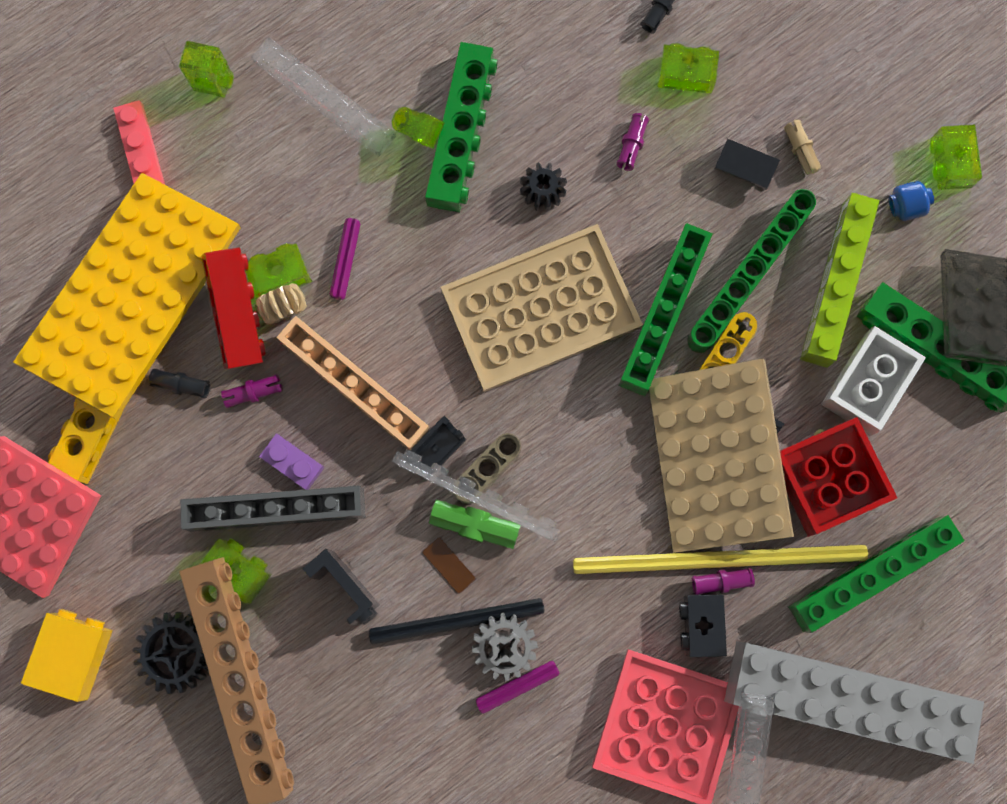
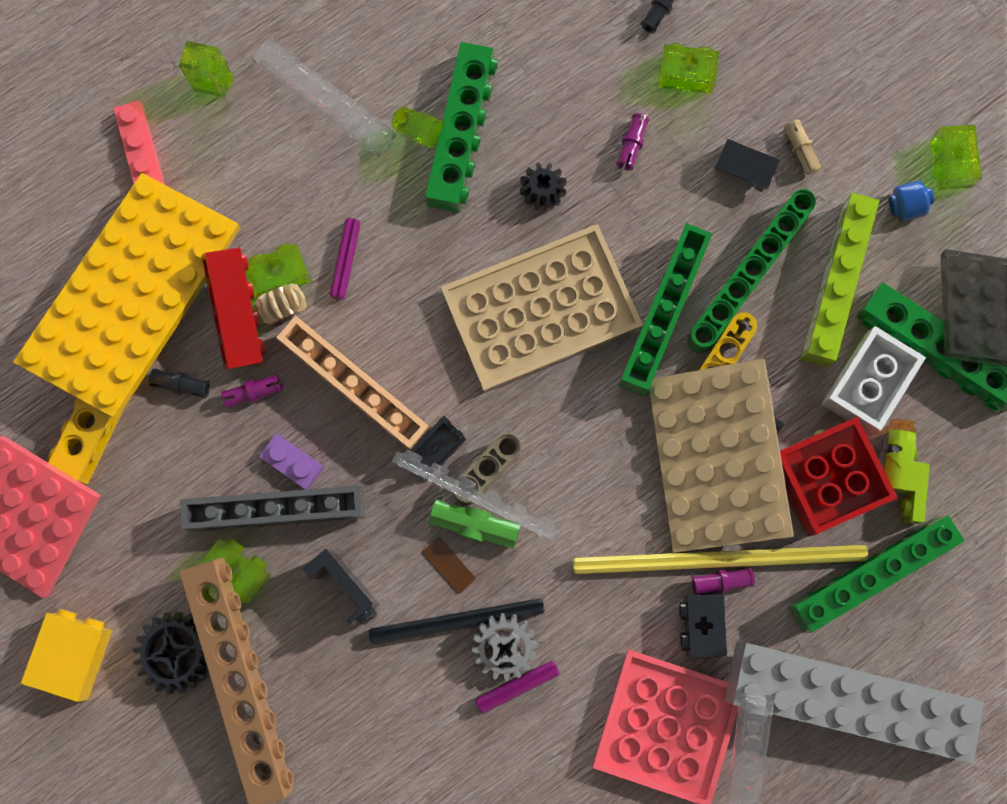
none -> lime plate [878,419,930,525]

